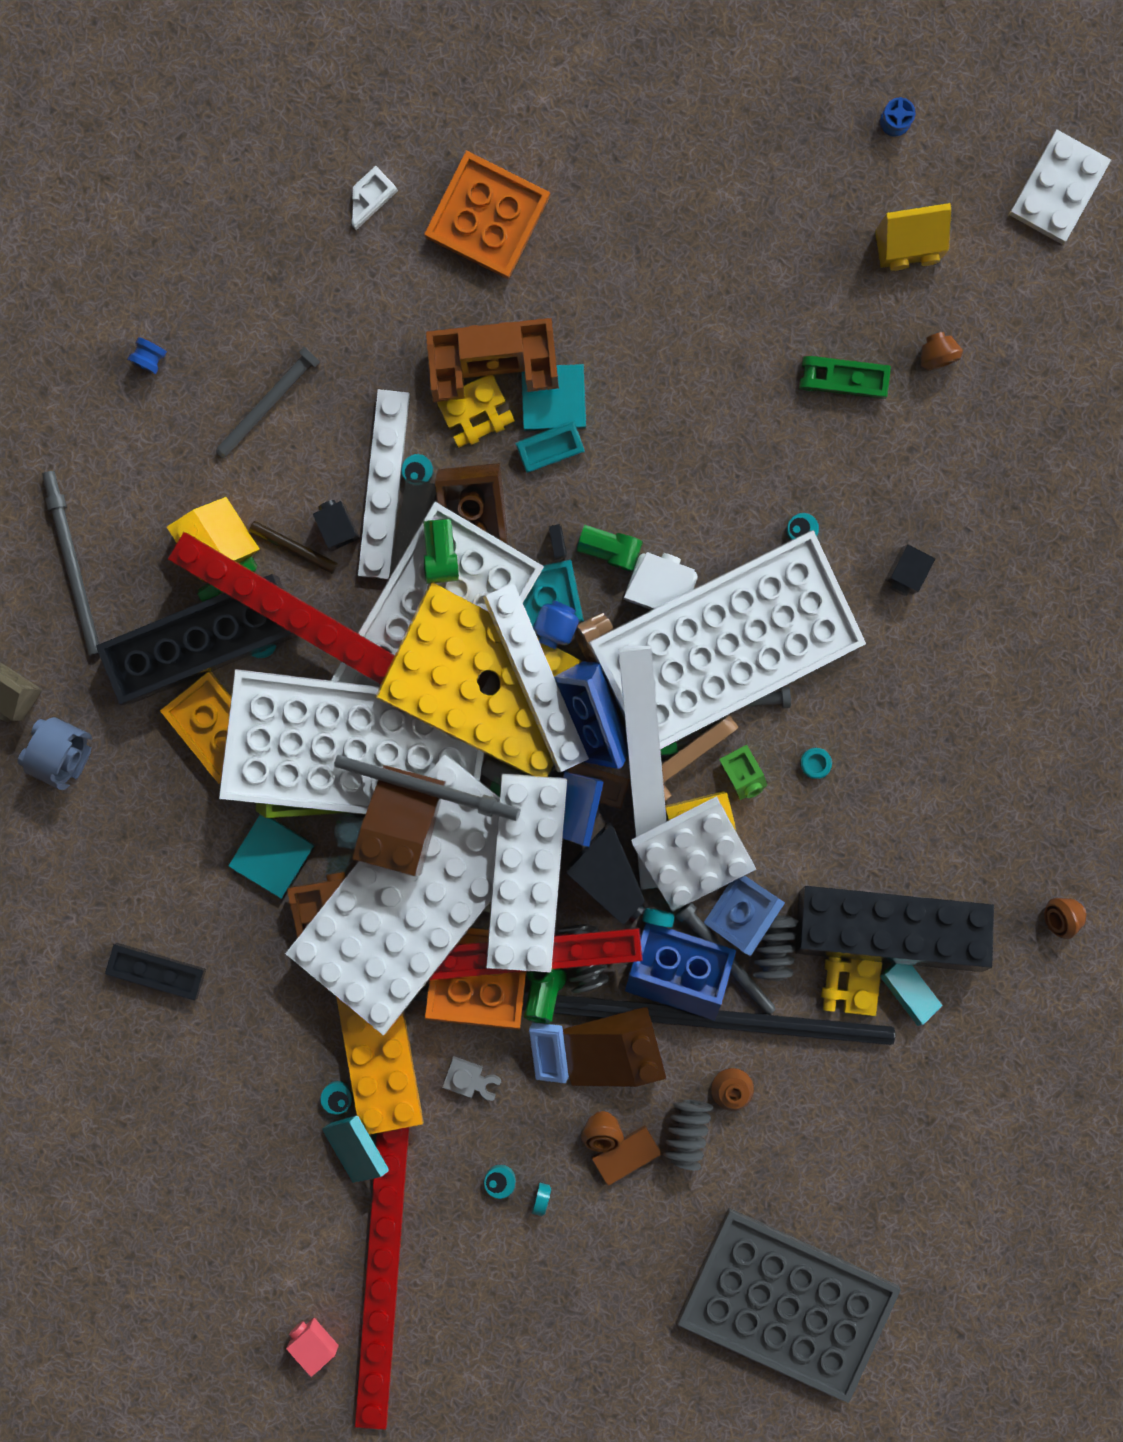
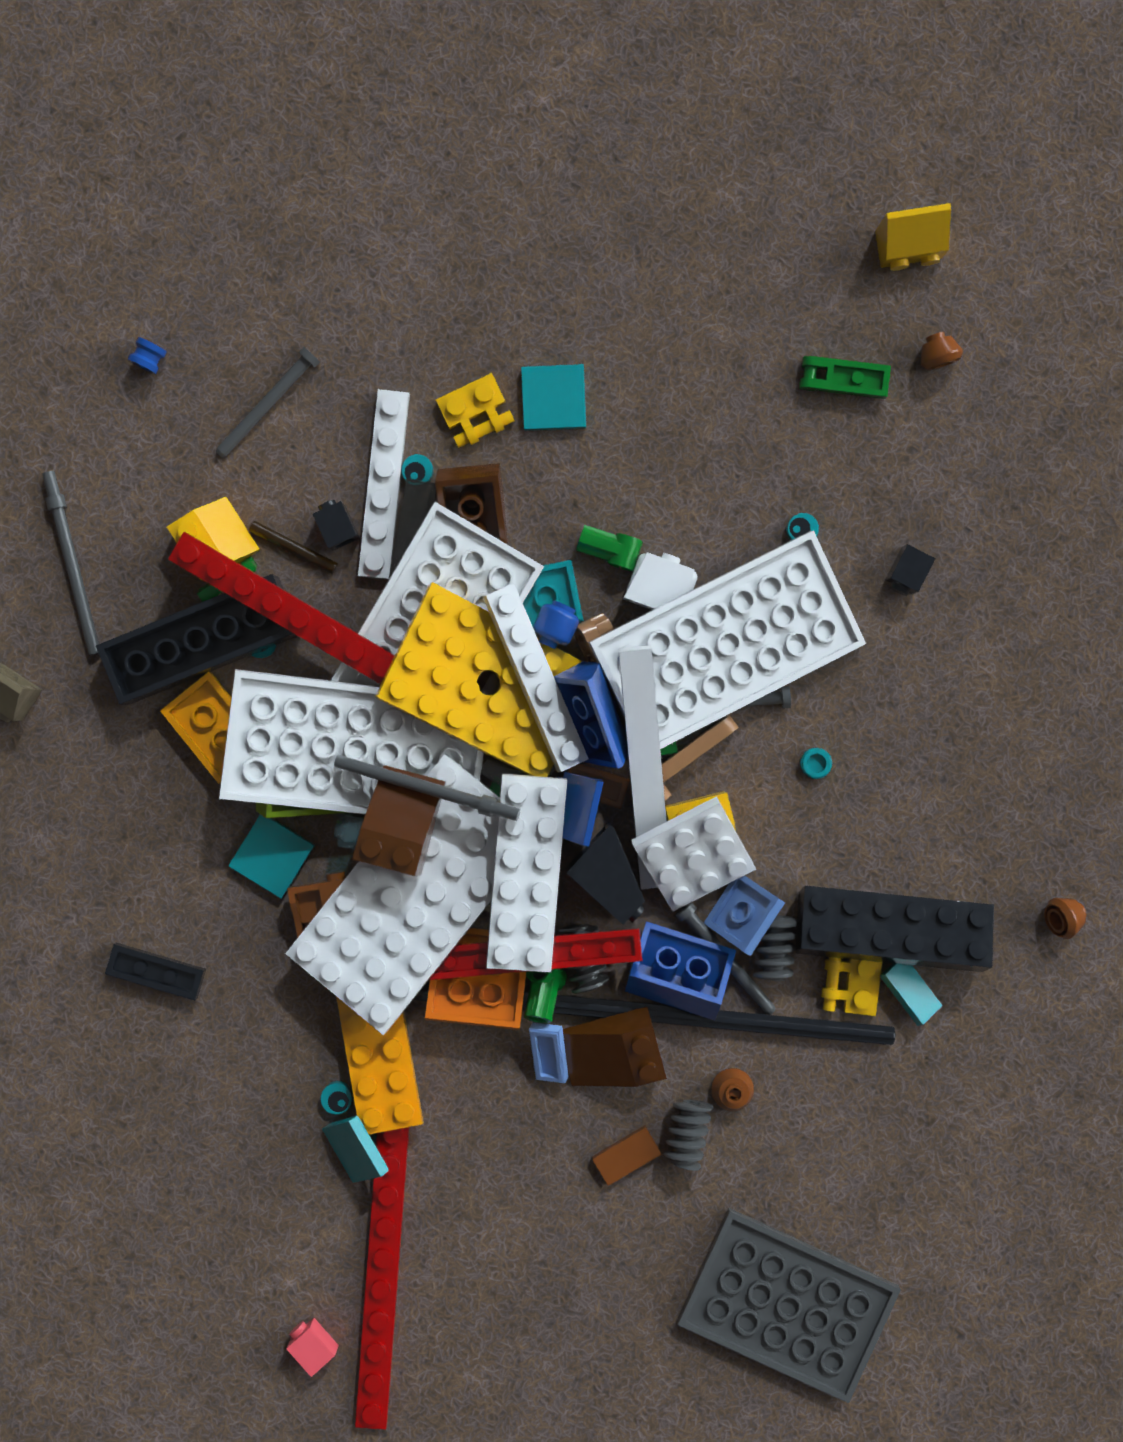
sand blue brick [17,717,92,790] -> none
white tile [352,166,398,230] -> none
green piece [423,519,459,584] -> none
orange plate [424,150,550,280] -> none
dark orange bracket [426,318,559,402] -> none
light grey plate [442,1056,501,1101] -> none
teal tile [484,1165,516,1199] -> none
teal tile [515,421,585,473] -> none
teal tile [532,1182,551,1217] -> none
black tile [549,524,567,560] -> none
dark orange cone [581,1111,624,1152] -> none
teal tile [642,908,675,927] -> none
bright green bracket [719,745,767,800] -> none
blue wheel [880,97,916,137] -> none
white plate [1009,130,1111,245] -> none

